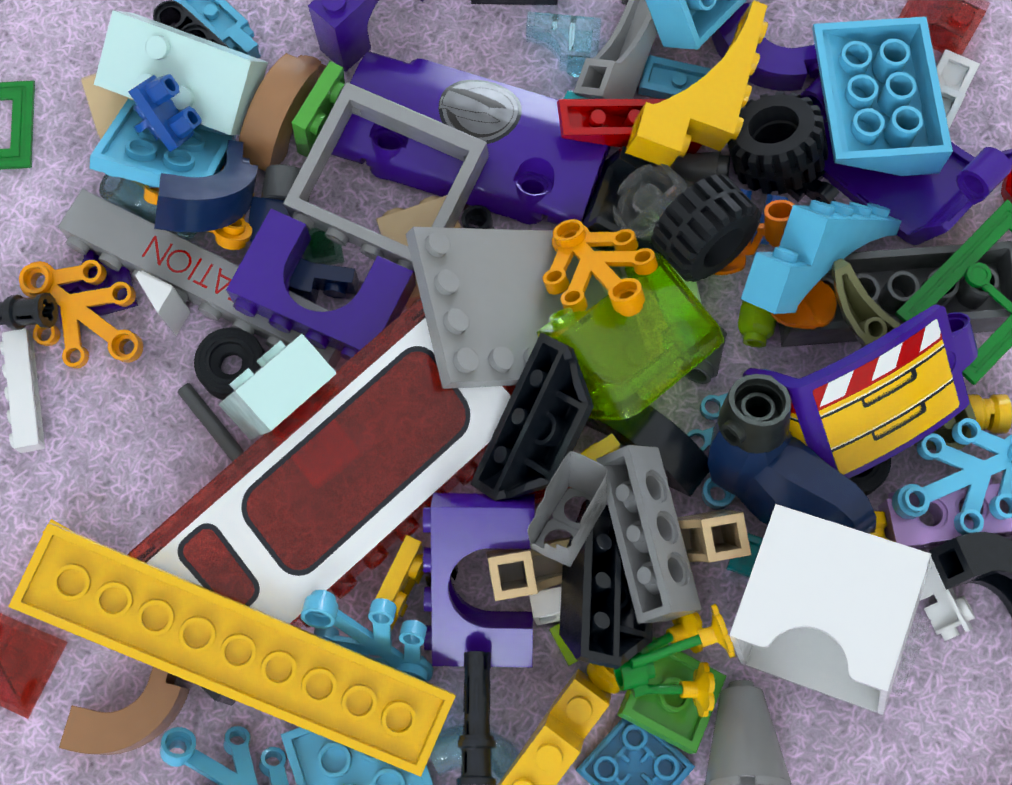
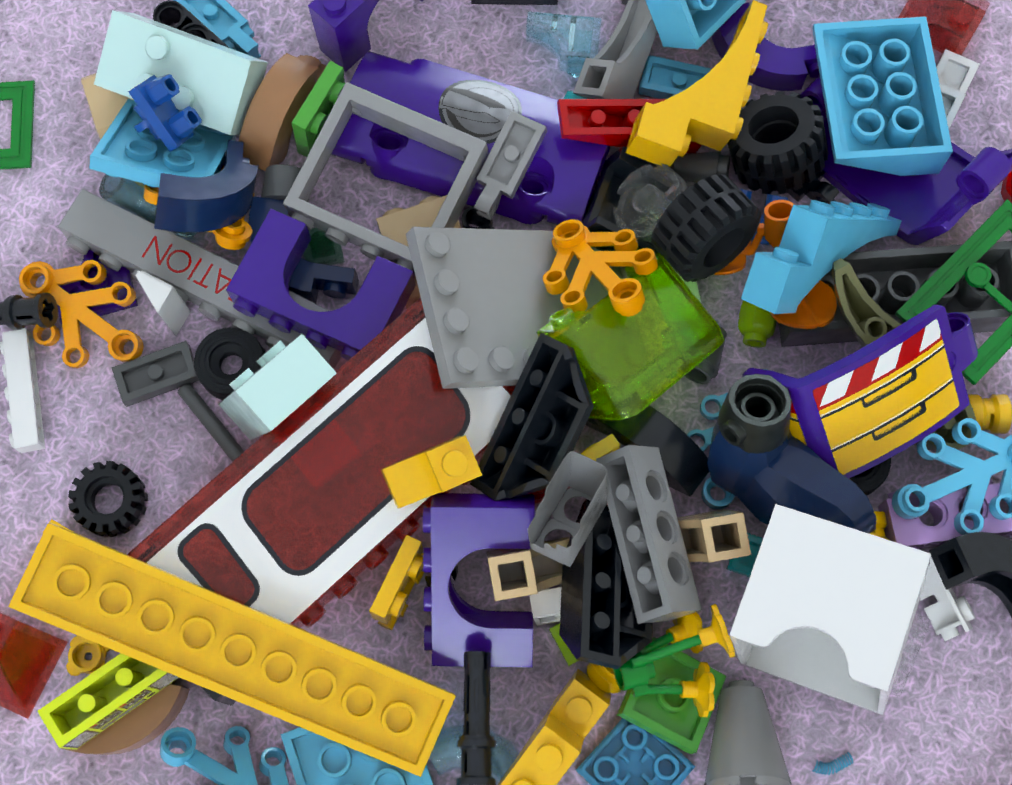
medium azure plant [301,590,434,682] -> none
none -> neon yellow brick [37,653,179,750]
none -> yellow plate [66,635,110,676]
none -> black tyre [68,461,148,537]
none -> dark grey plate [112,341,199,407]
none -> yellow arch [381,435,482,509]
none -> light grey plate [474,110,547,221]
none -> medium azure leg [812,752,853,775]

